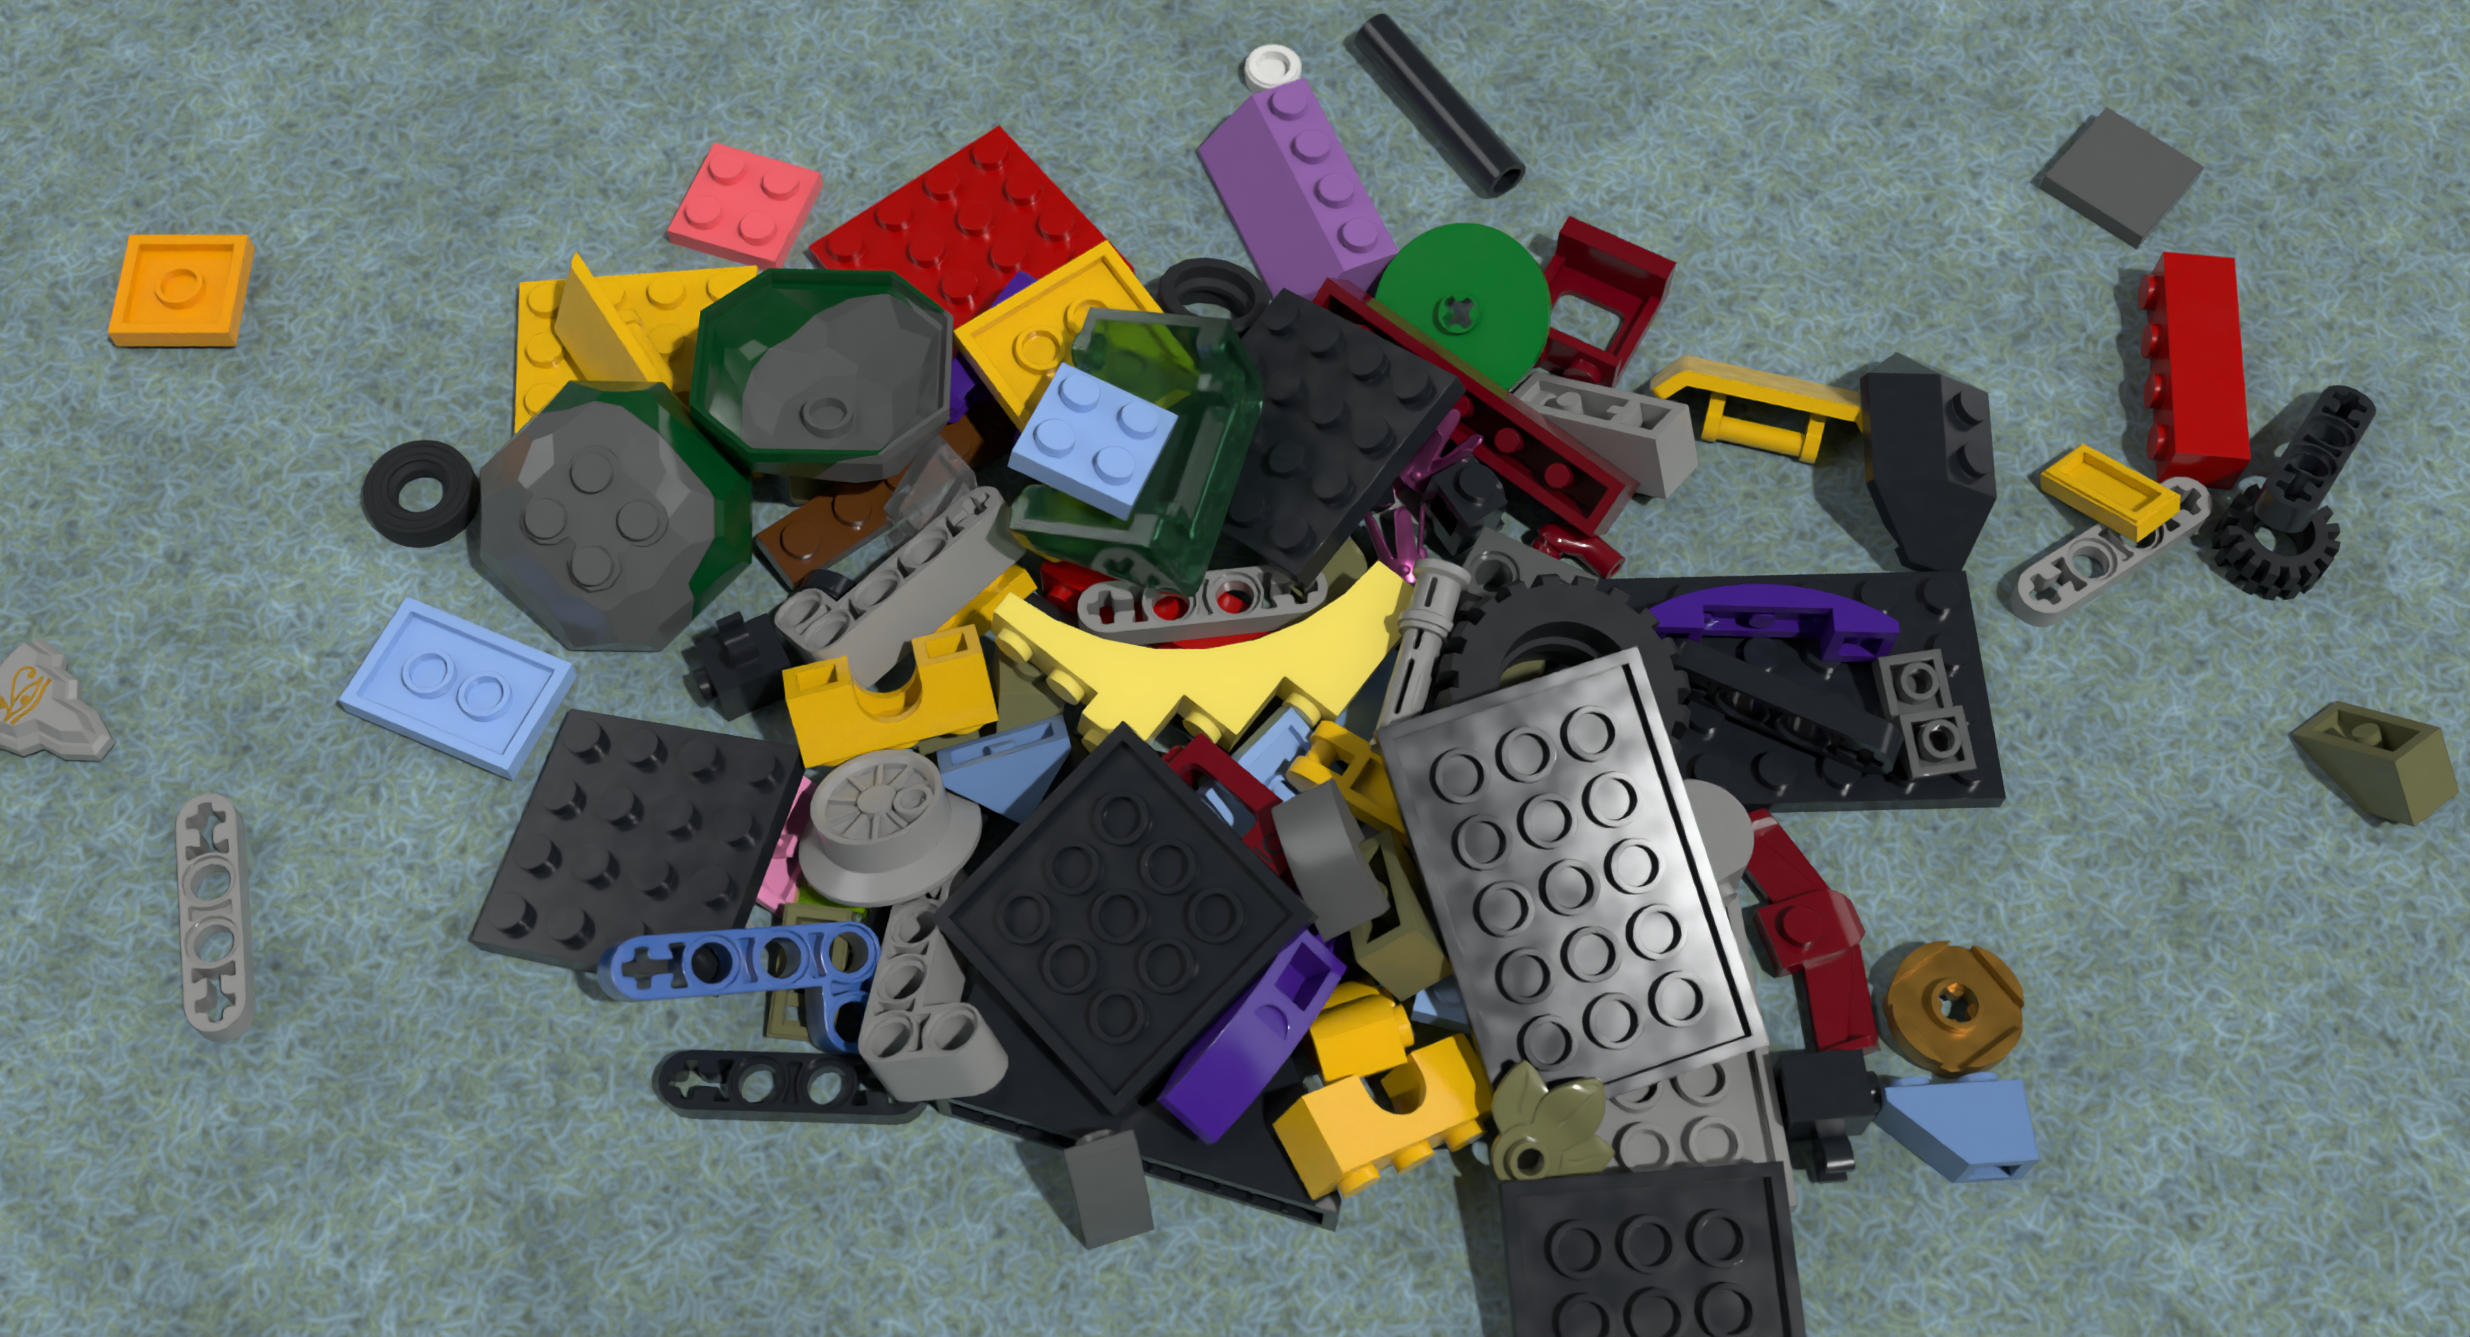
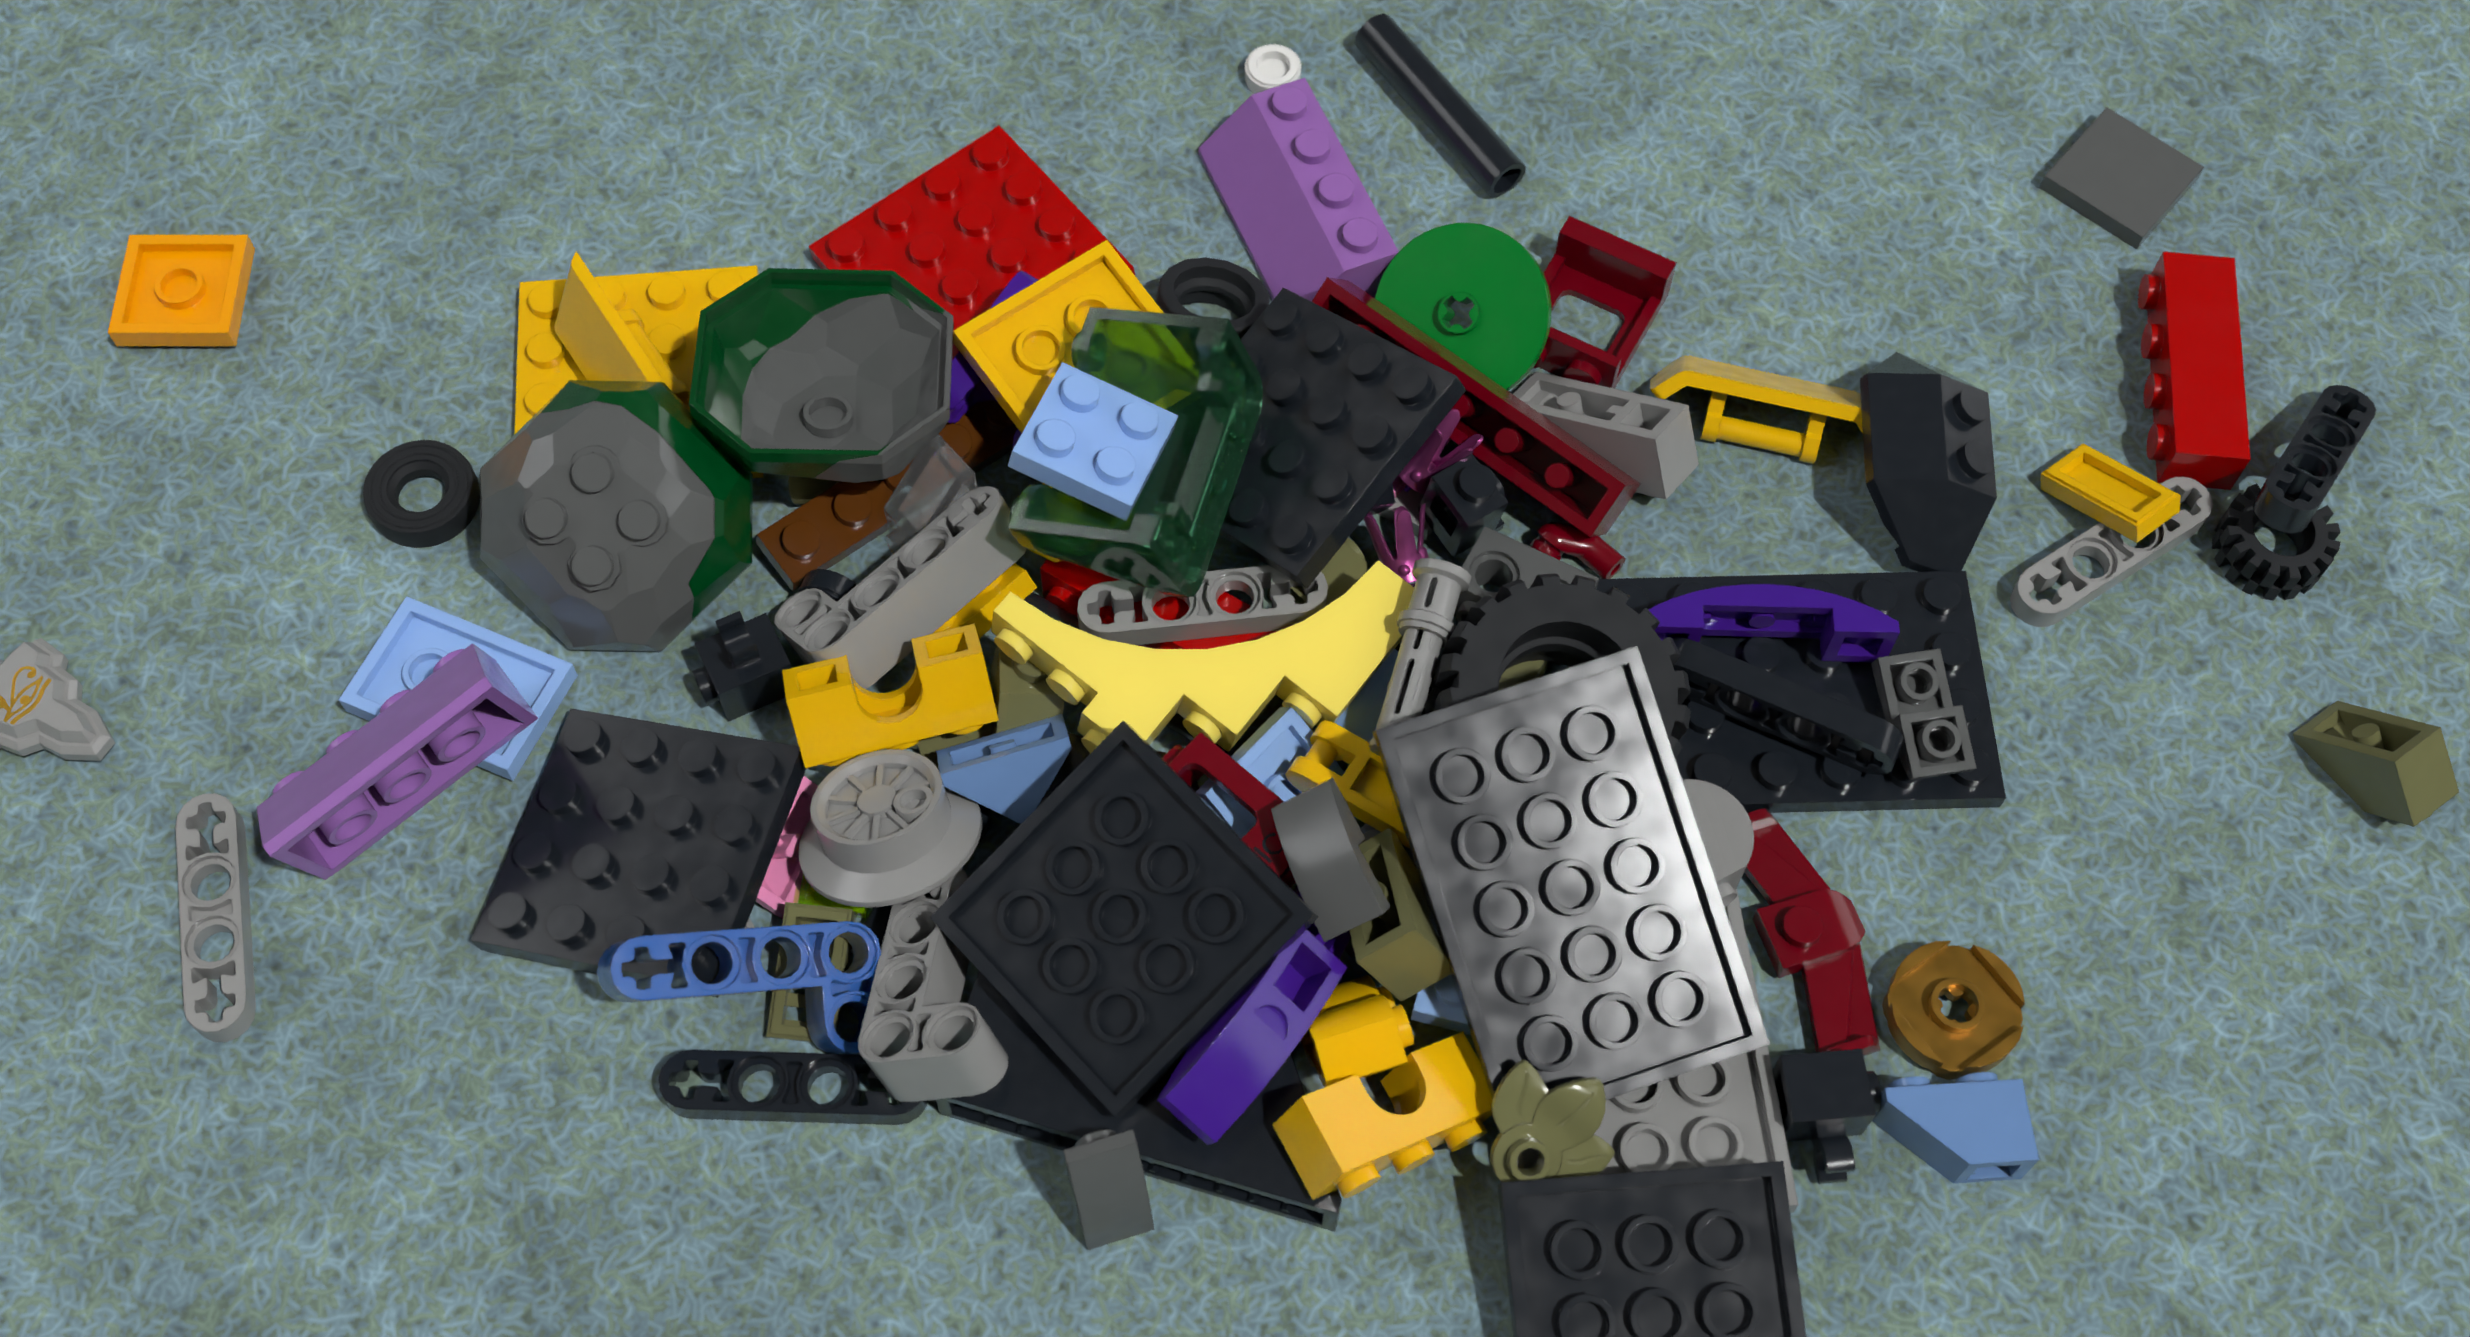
coral plate [667,142,823,271] -> none
none -> medium lavender slope [256,643,538,880]

